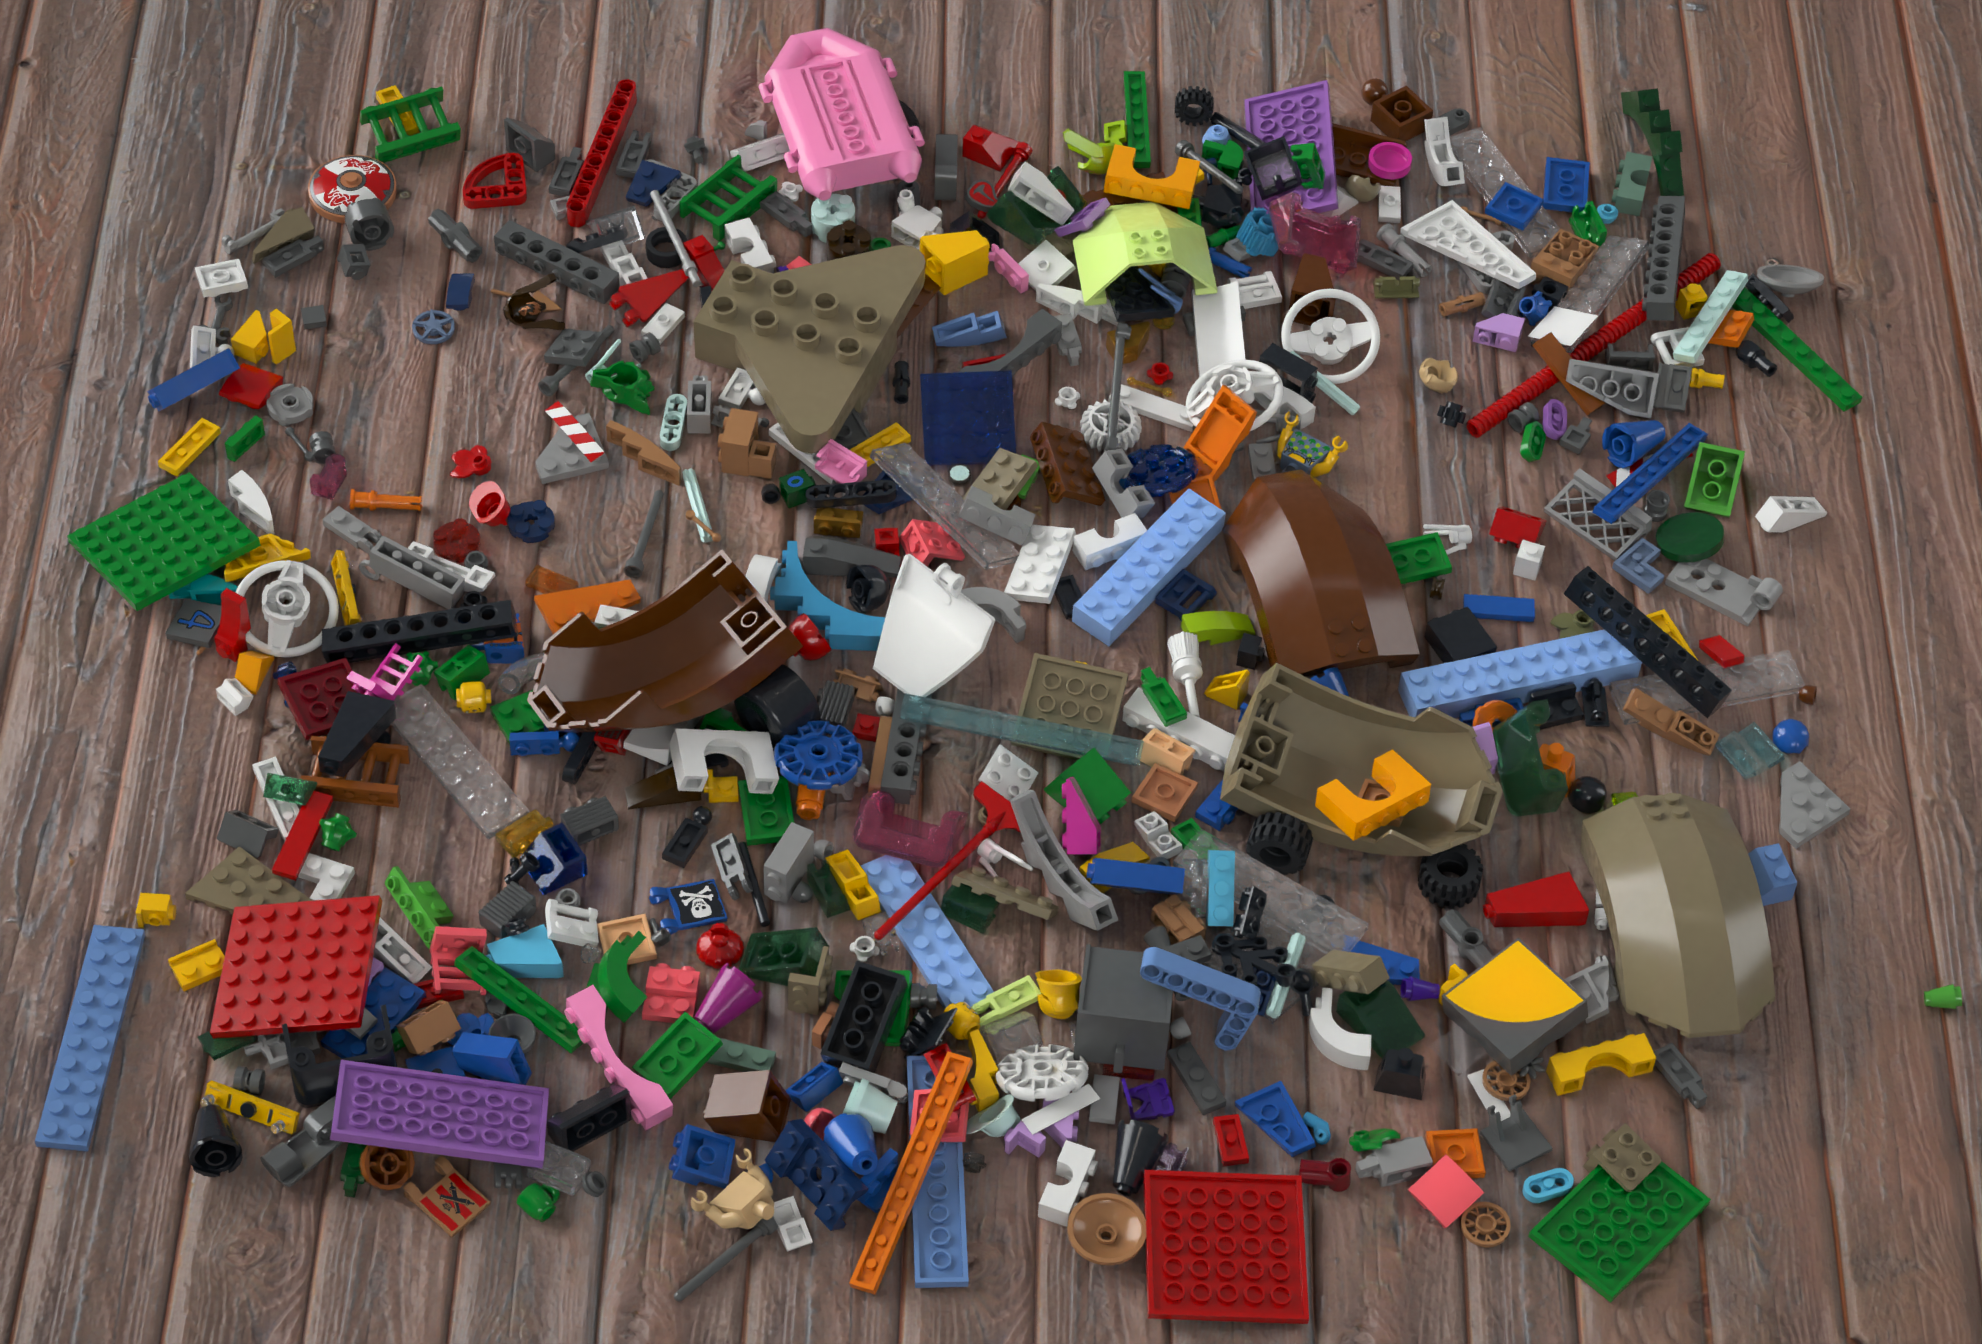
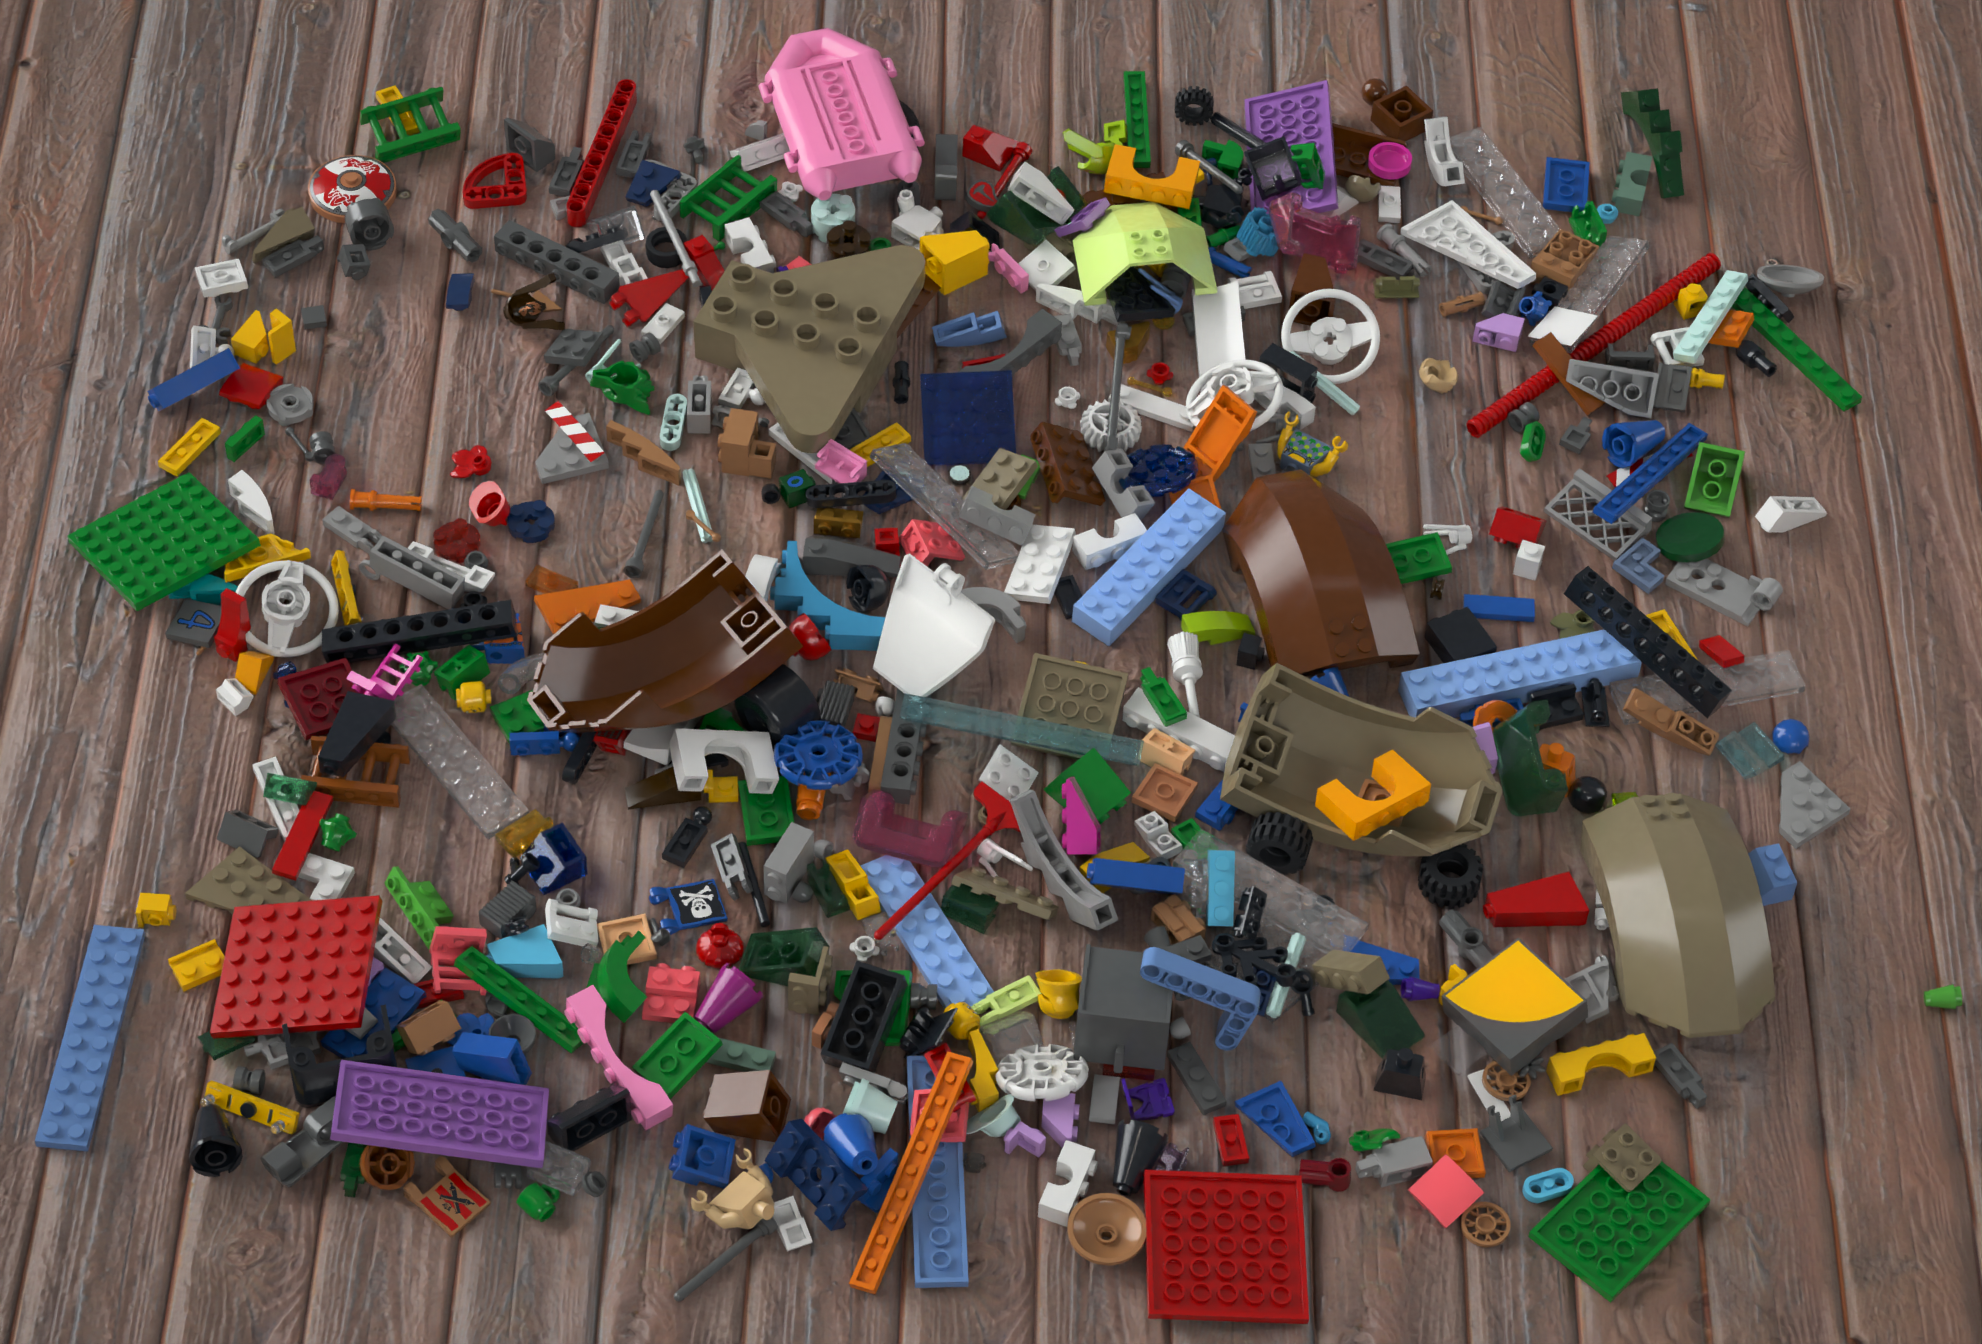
sand blue wheel [412,309,455,344] -> none
dark grey brick [560,796,619,848] -> none
blue slope [786,1062,843,1112] -> none
white sticker [1021,1084,1100,1135] -> none
light blue cone [1202,125,1232,145] -> none
yellow slope [1204,669,1250,710] -> none
white arch [1309,988,1371,1070] -> none
dark grey plate [1437,108,1470,136] -> none
black gear [1437,401,1466,428] -> none
blue tile [1484,182,1544,231] -> none
medium lavender plate [1543,399,1567,440] -> none
dark grey brick [1642,196,1685,321] -> none
reddish brown hinge [1799,685,1817,705] -> none

